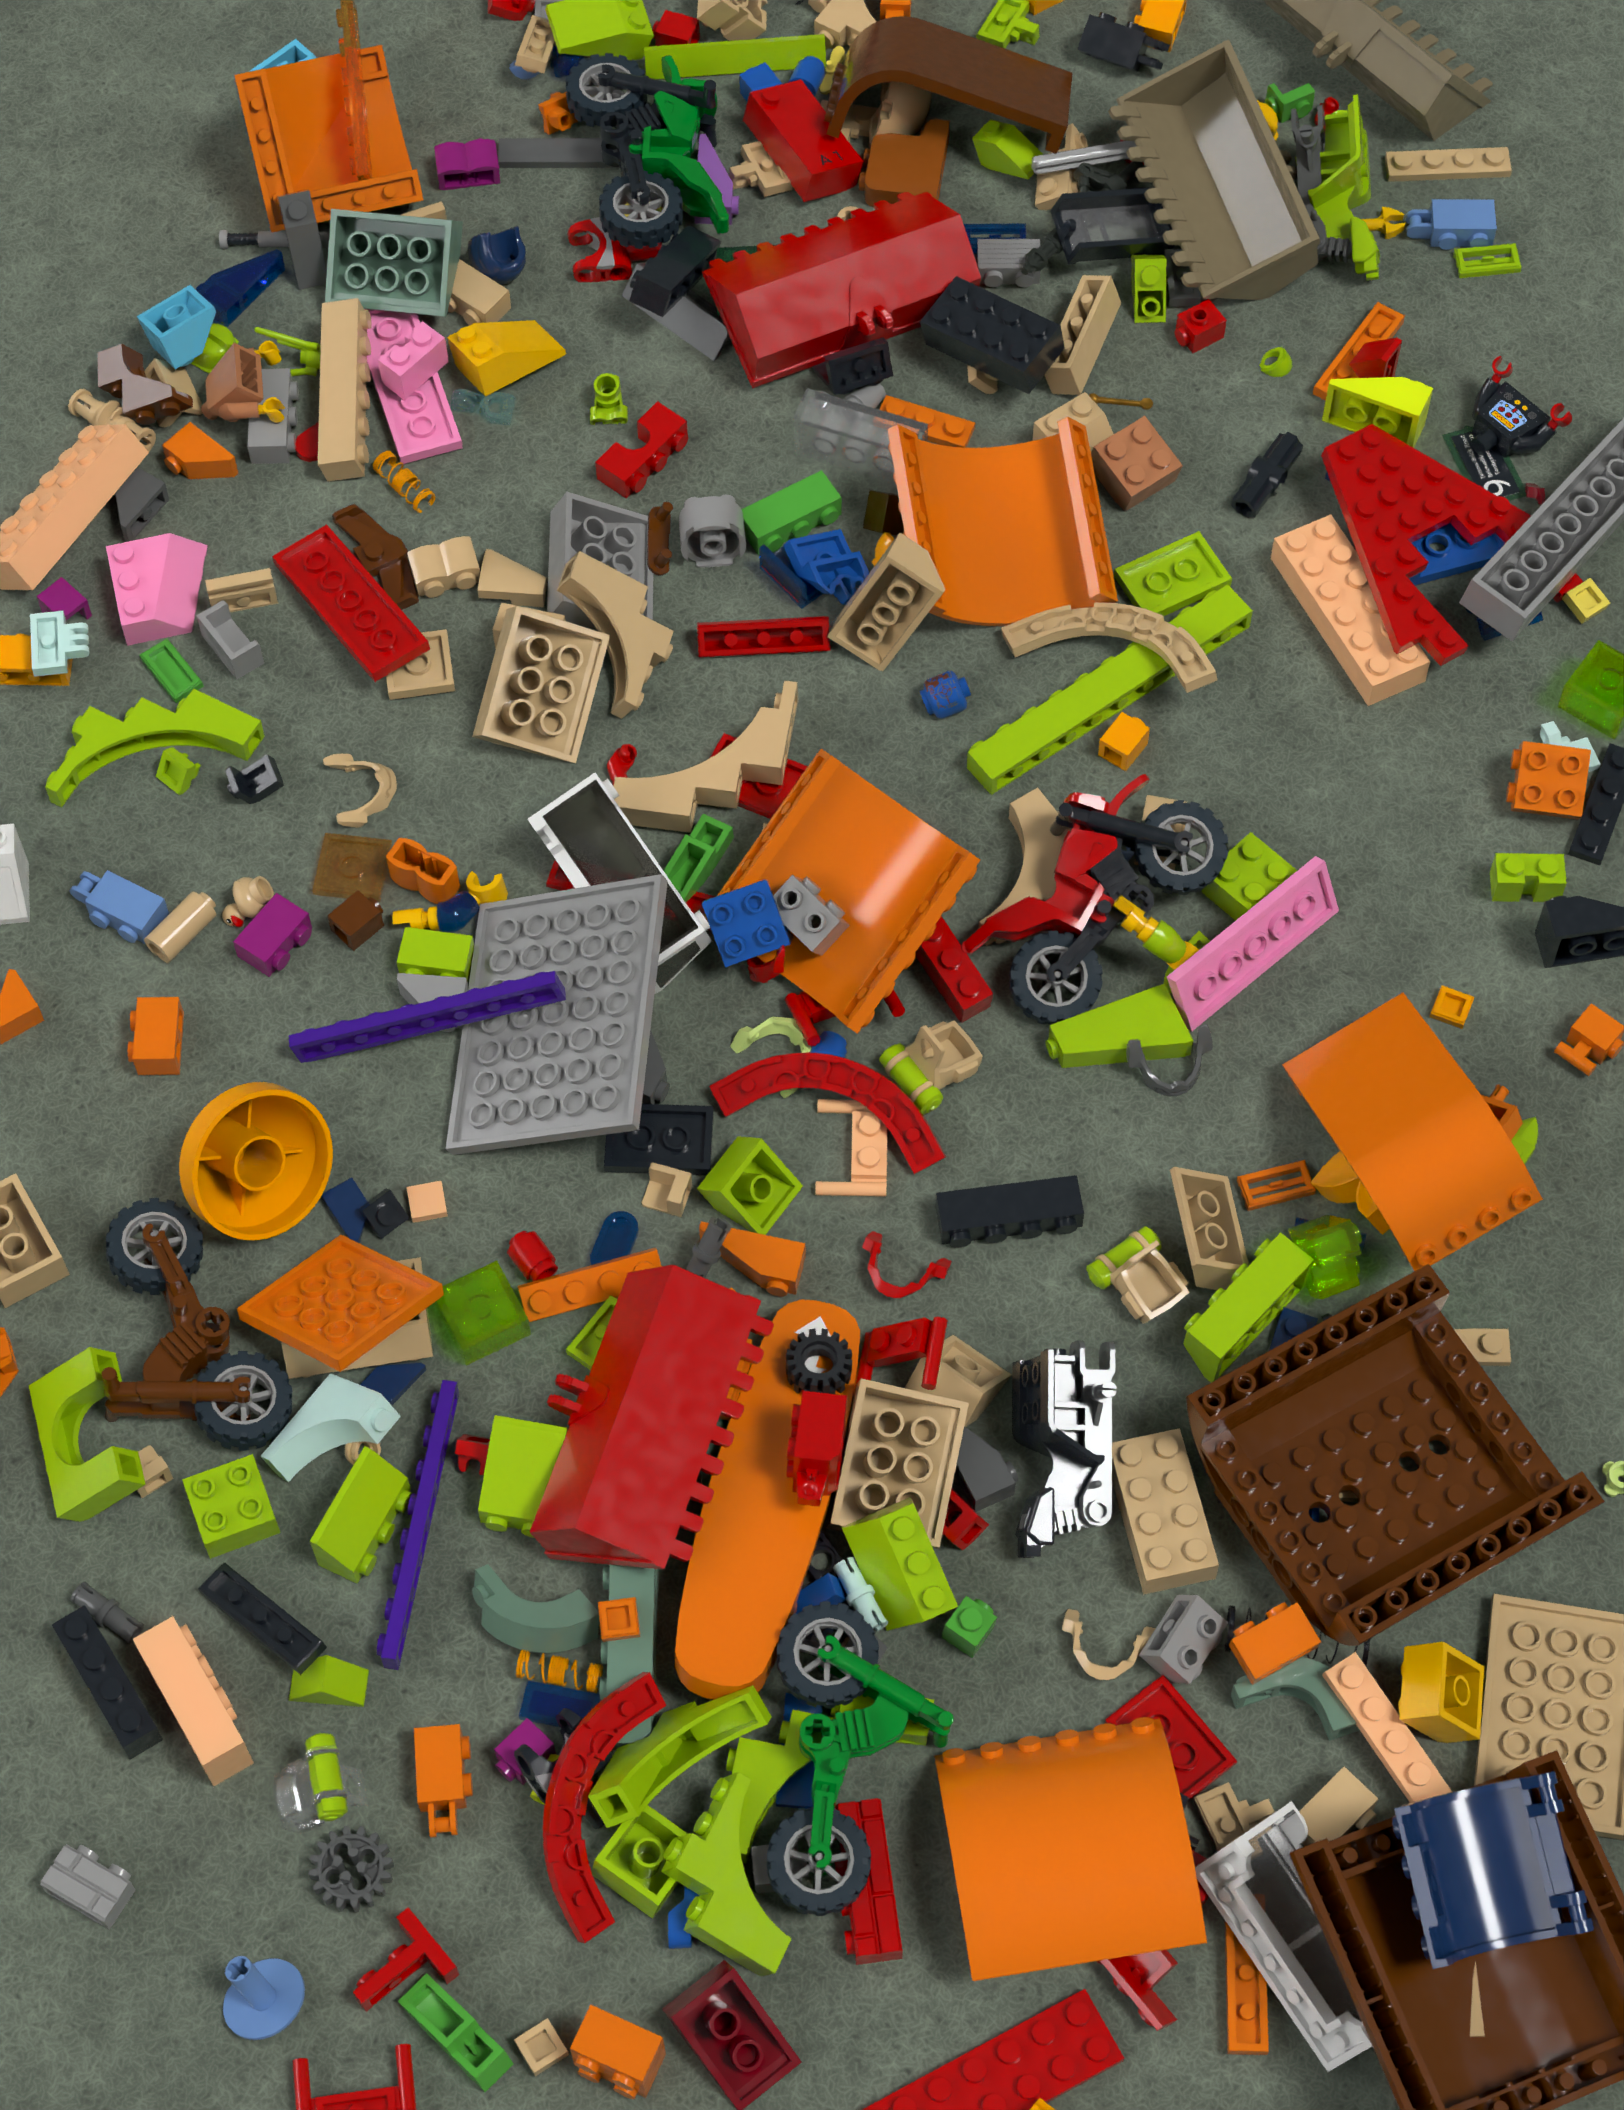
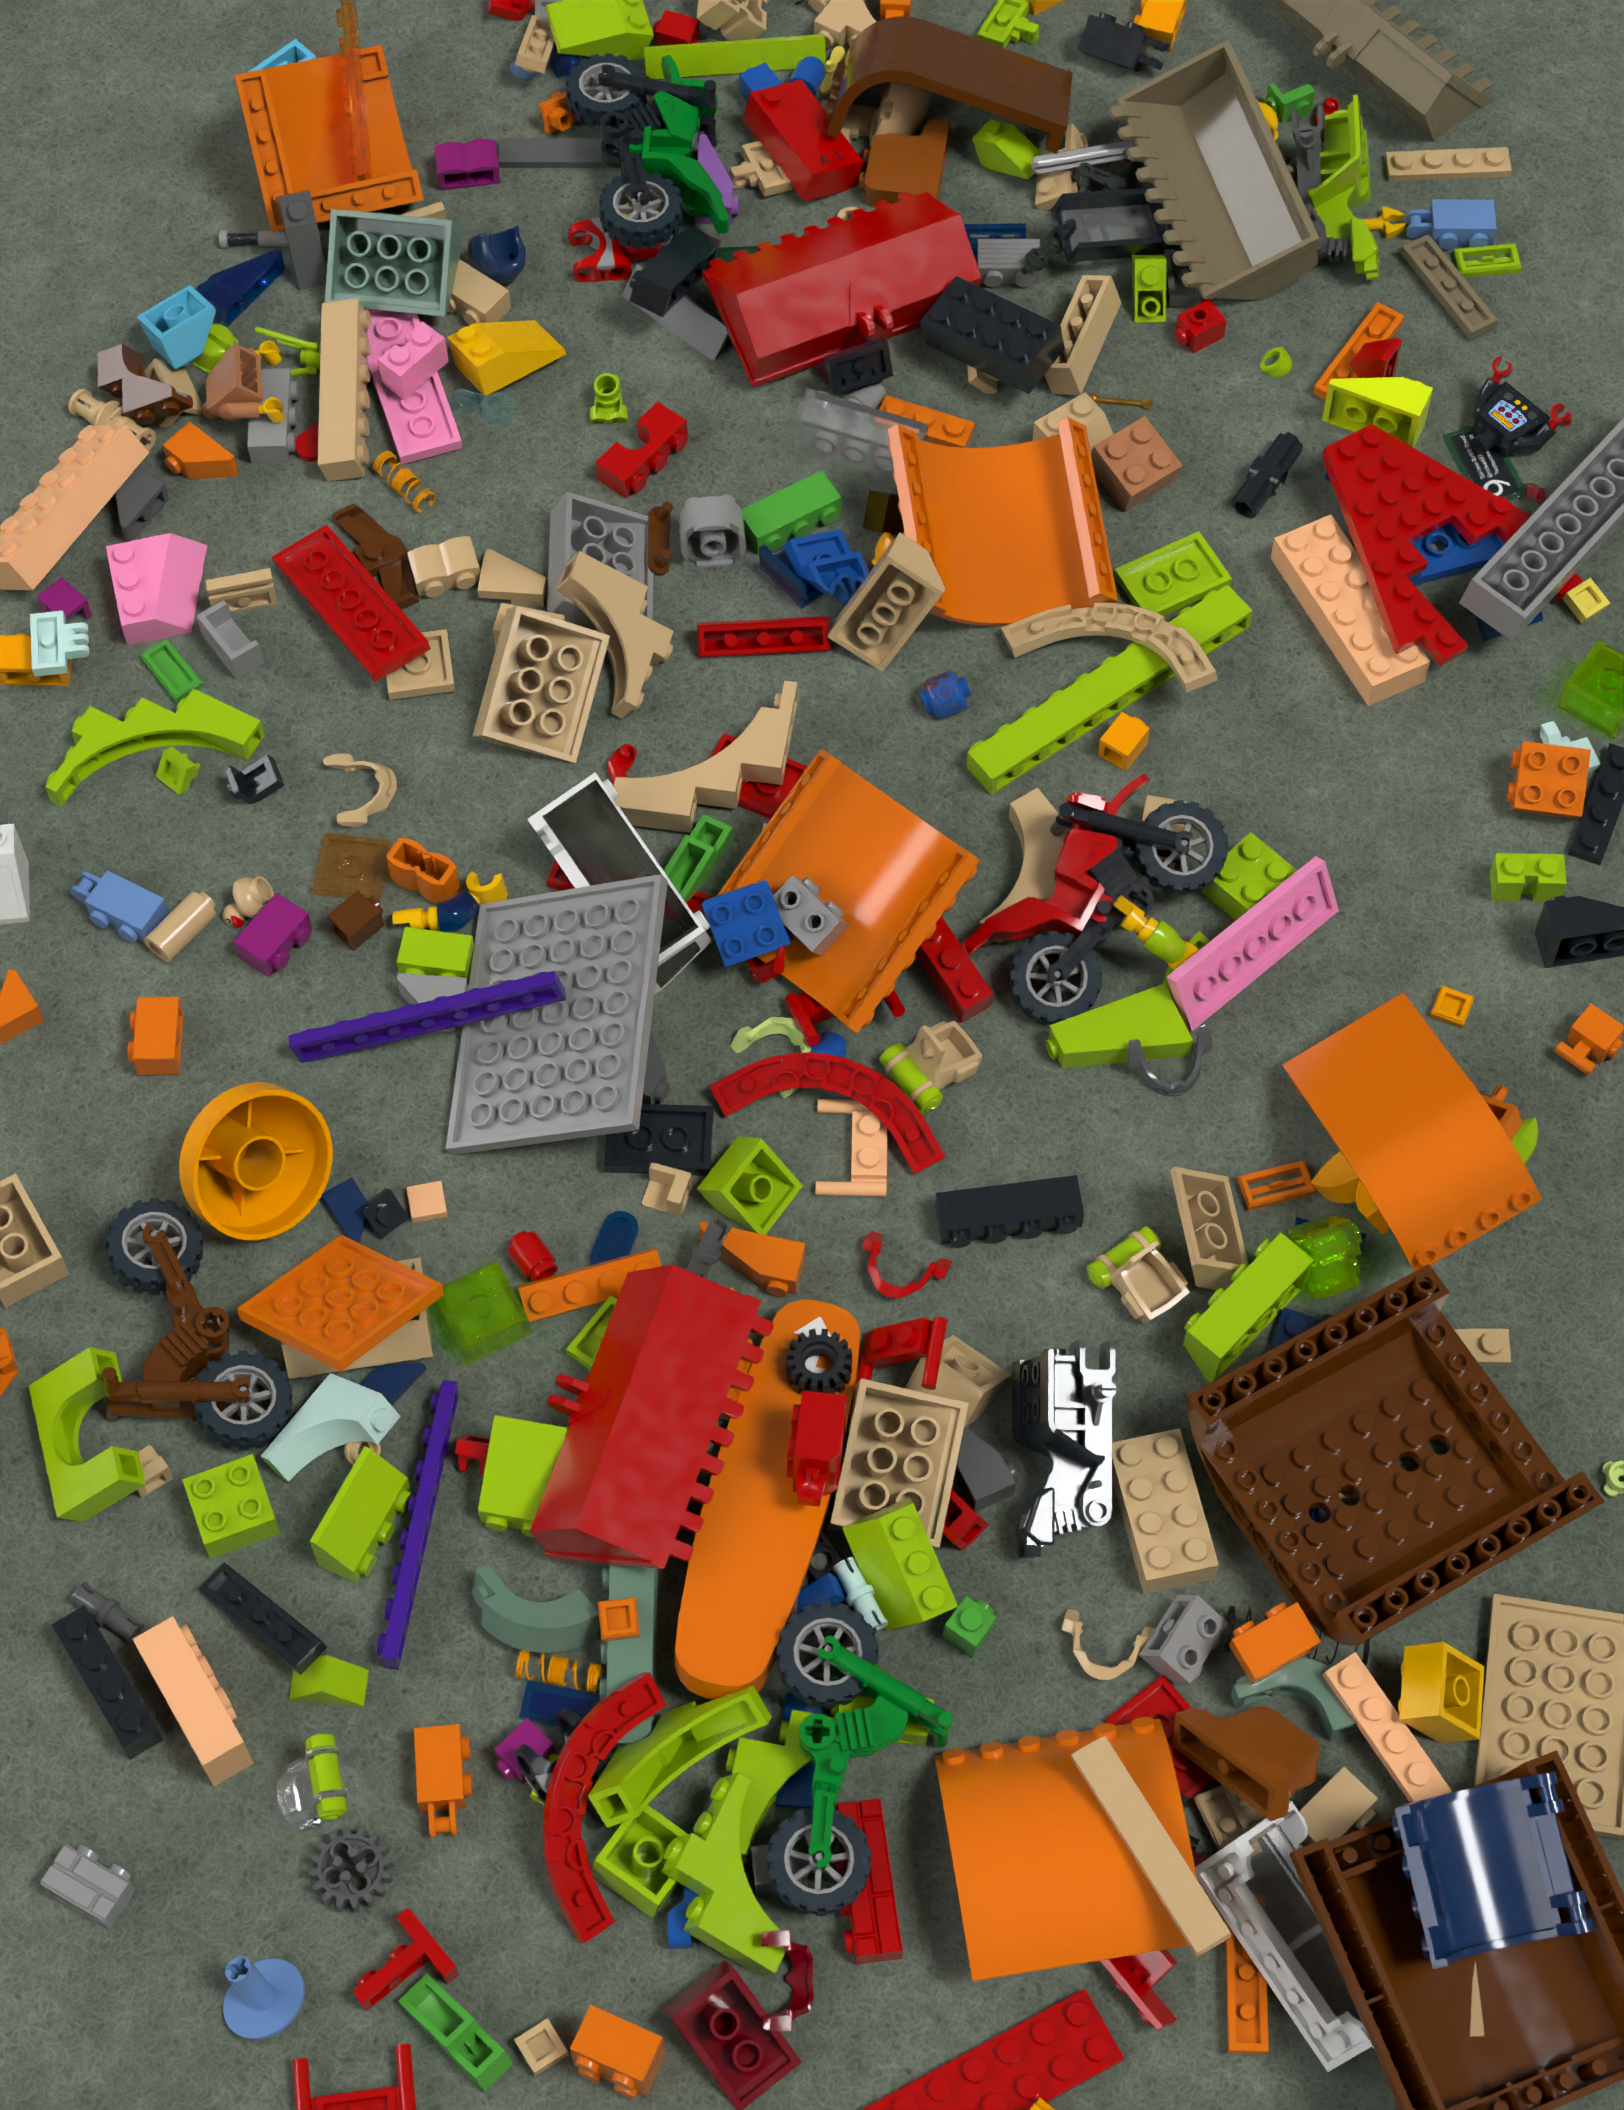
none -> dark red helmet [761,1930,814,2032]
none -> tan tile [1071,1735,1231,1957]
none -> dark orange brick [1173,1707,1320,1821]
none -> dark tan plate [1401,234,1498,340]

